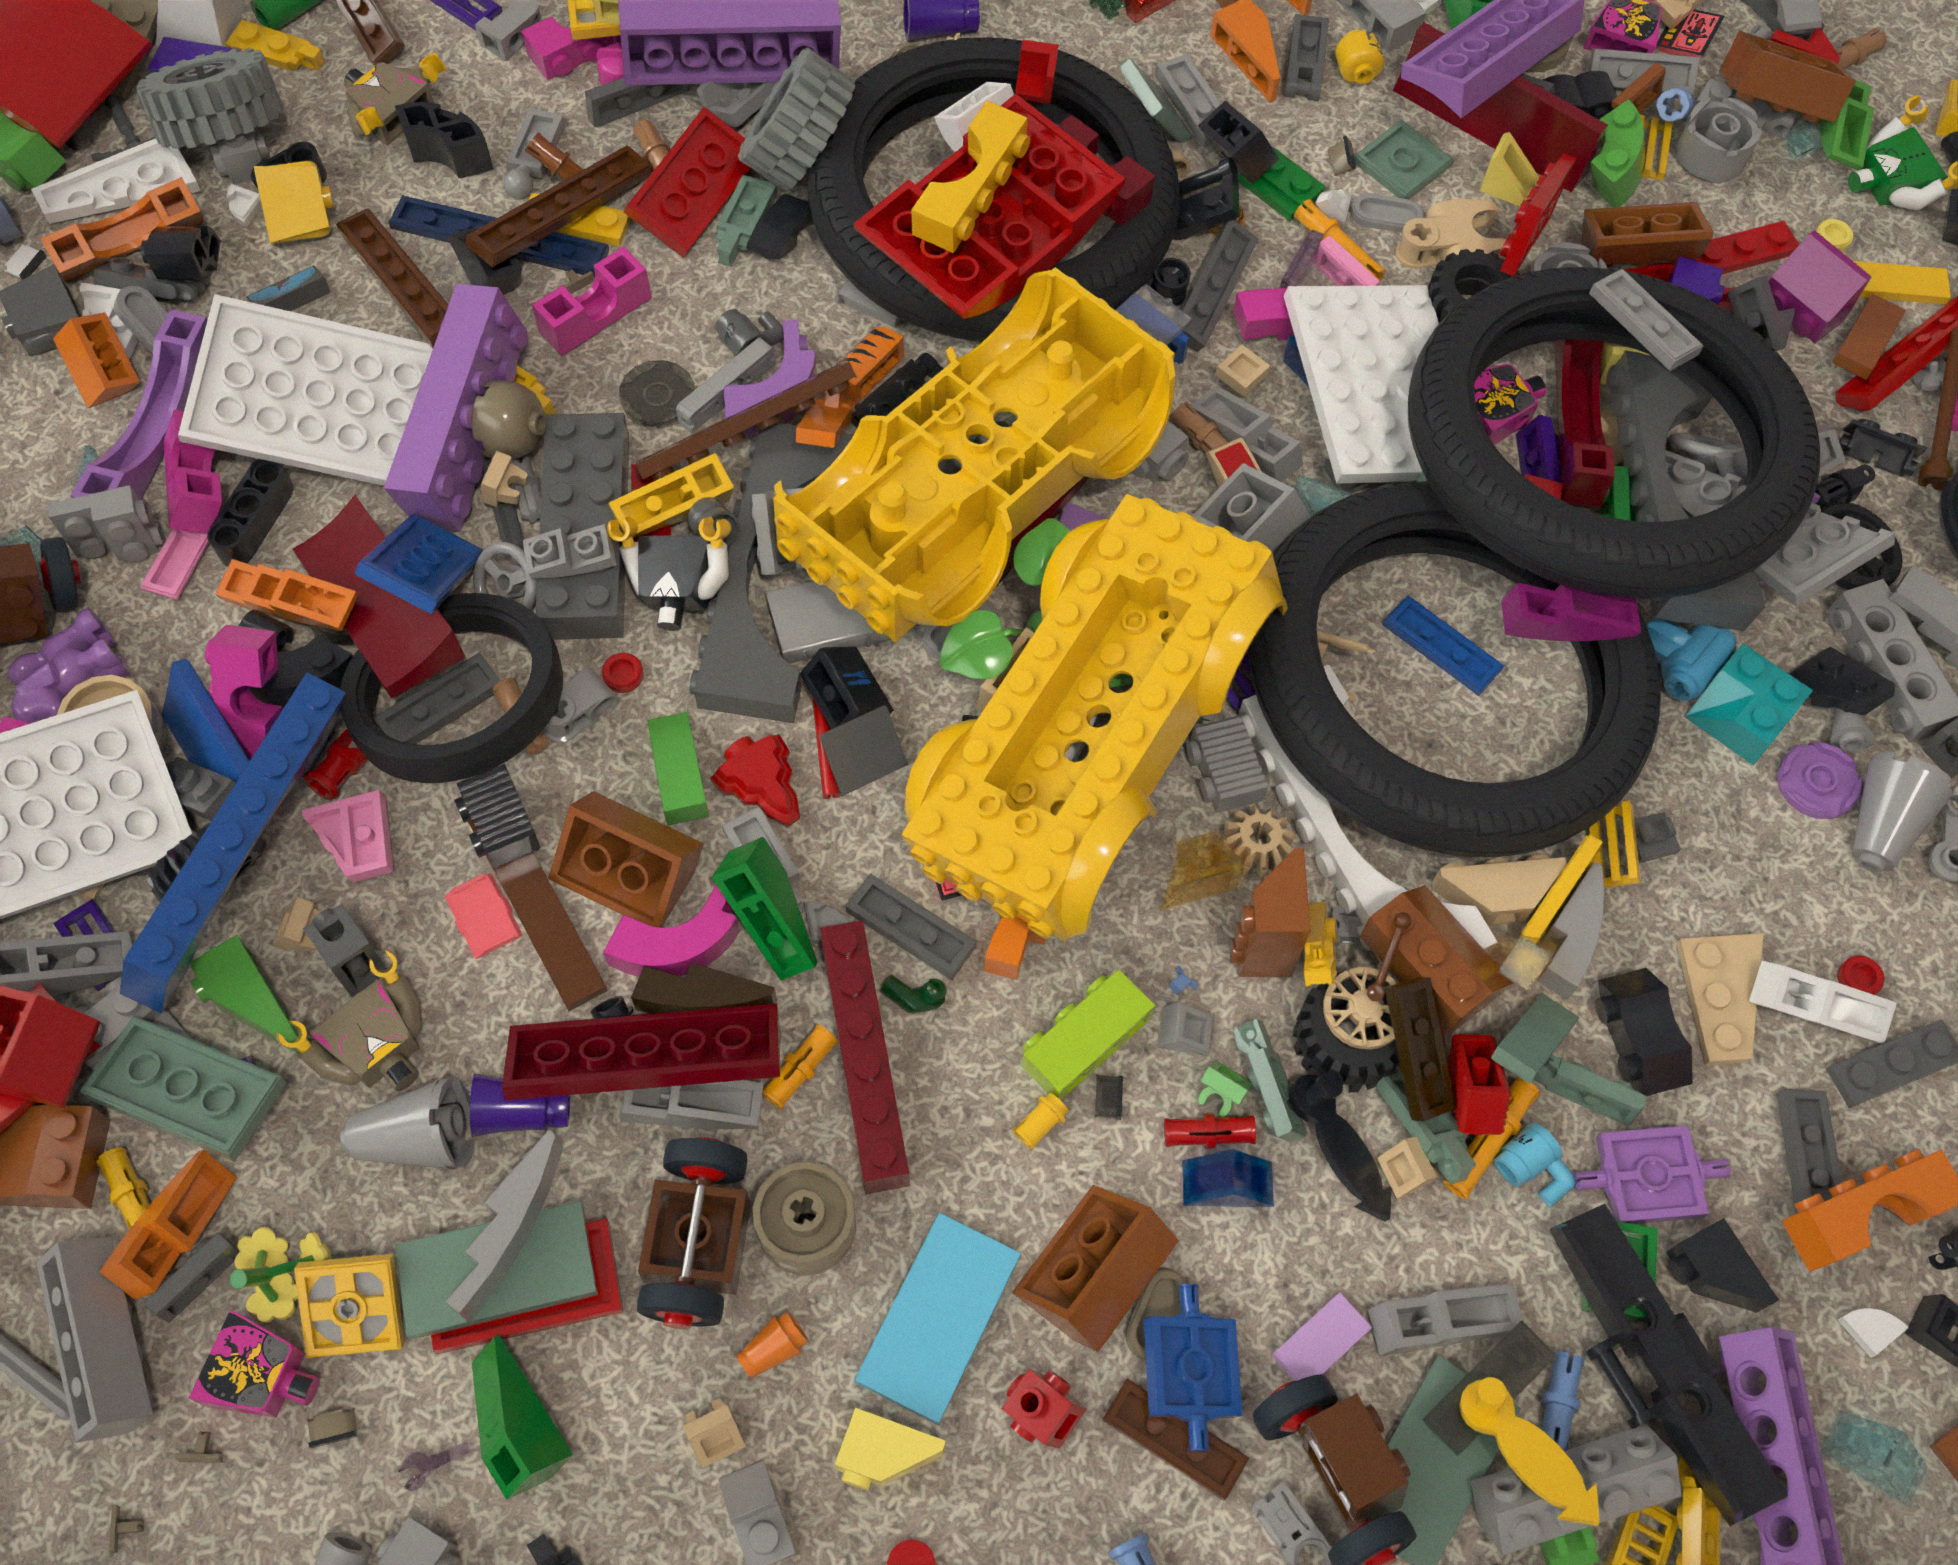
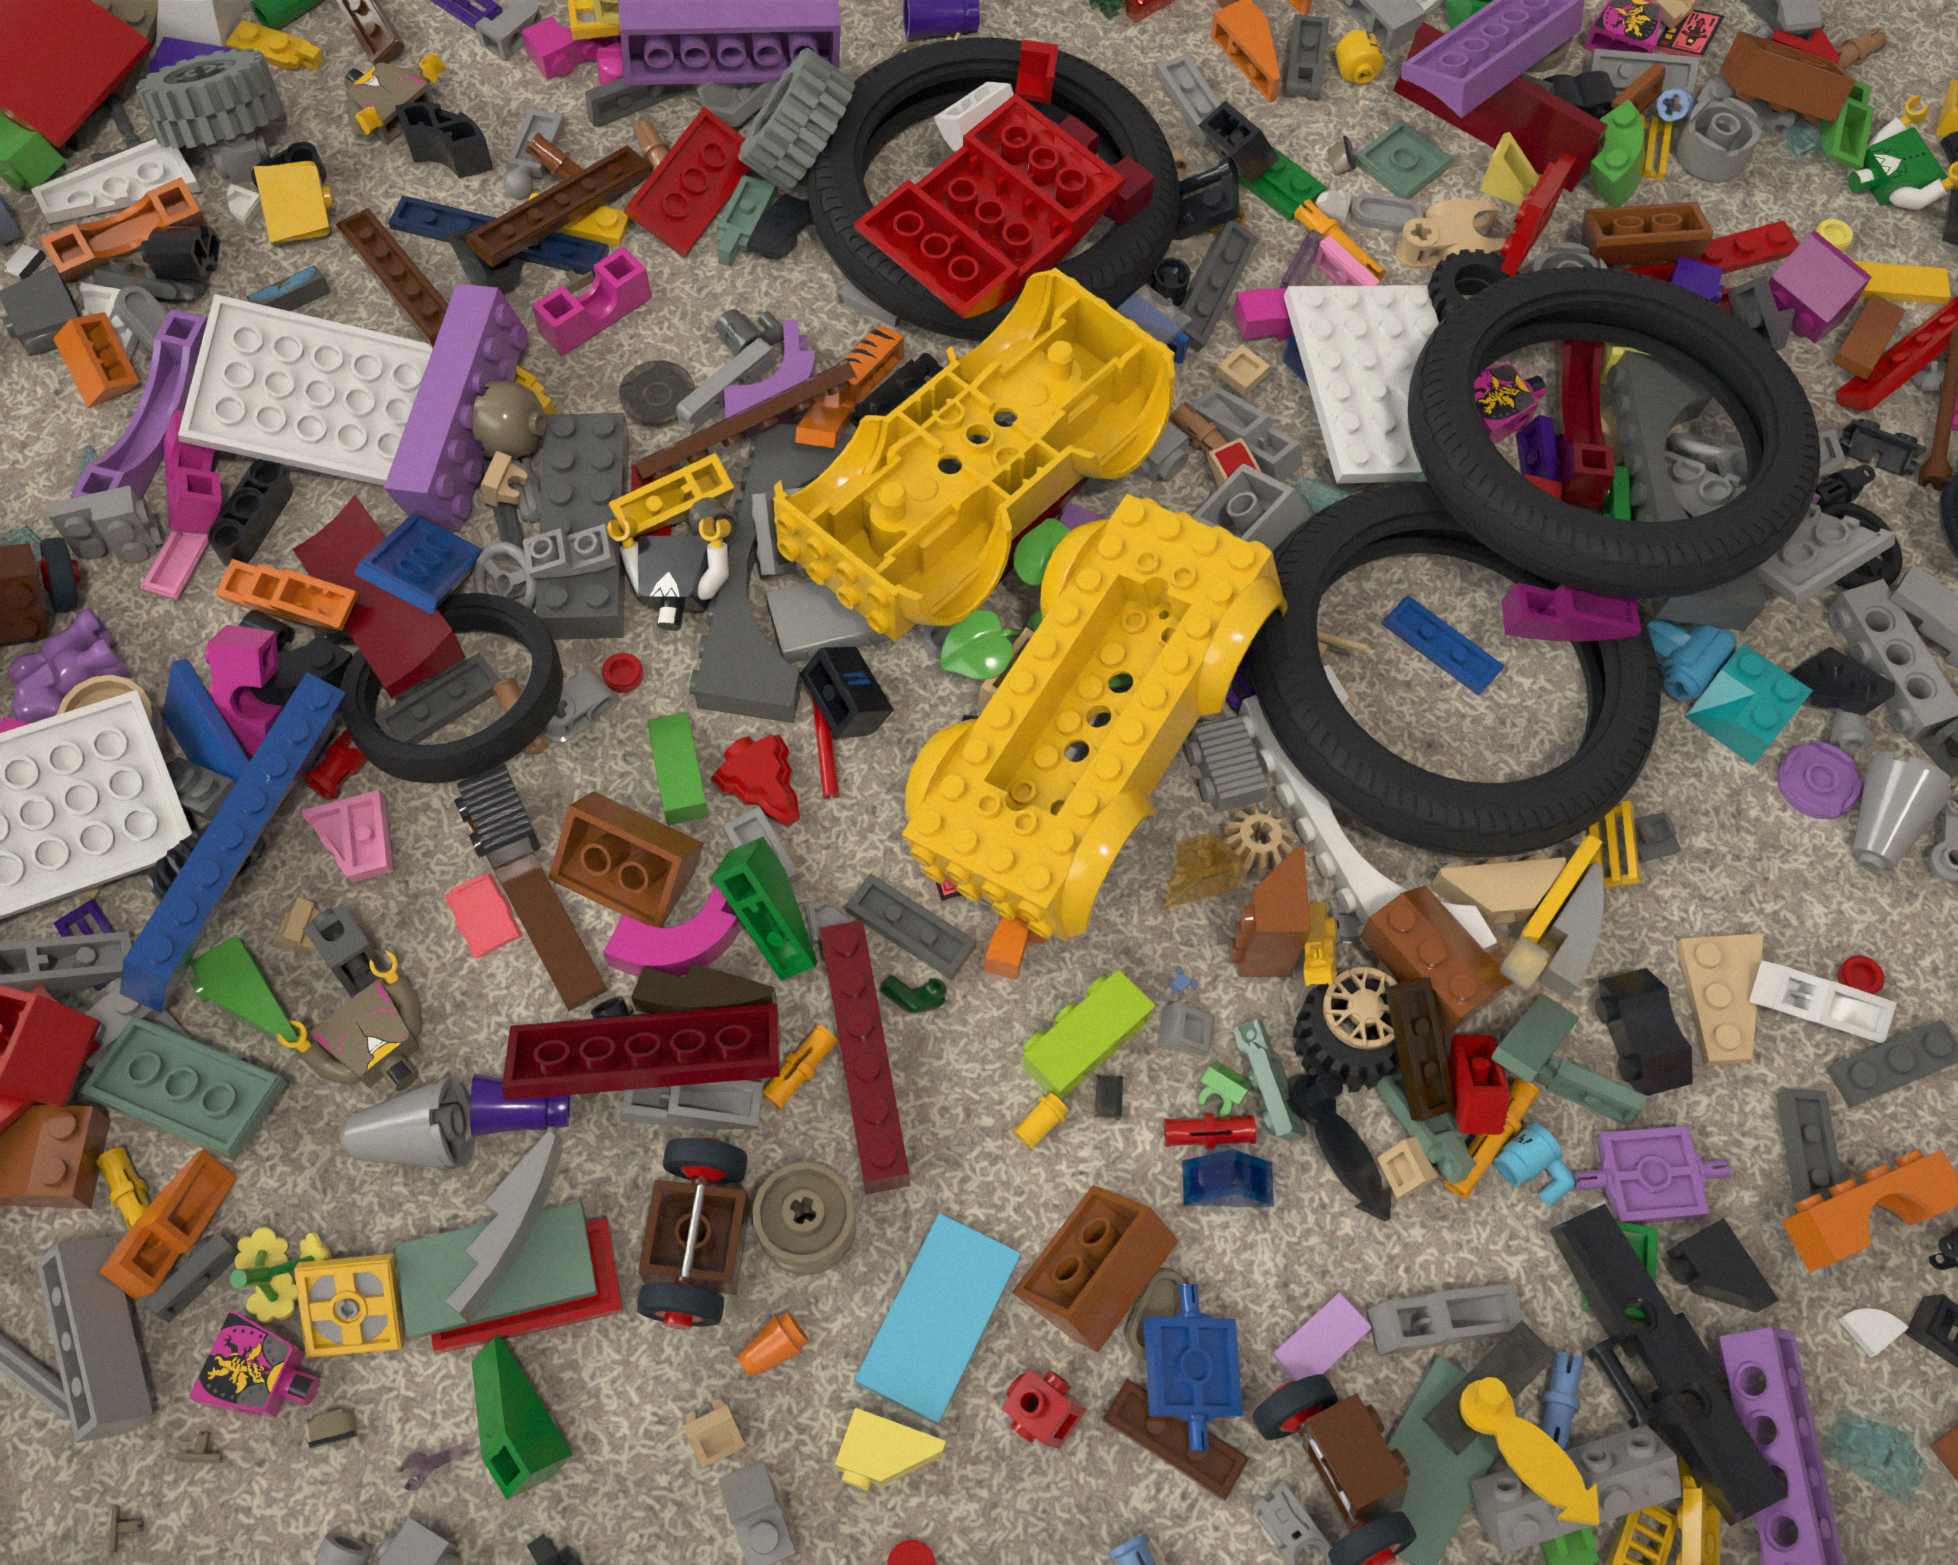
dark grey sticker [819,705,908,796] -> none
yellow arch [911,100,1030,253] -> none
sand green tile [1120,58,1193,143] -> none
reddish brown hinge [1367,912,1412,1002] -> none
light grey tile [1589,269,1704,371] -> none

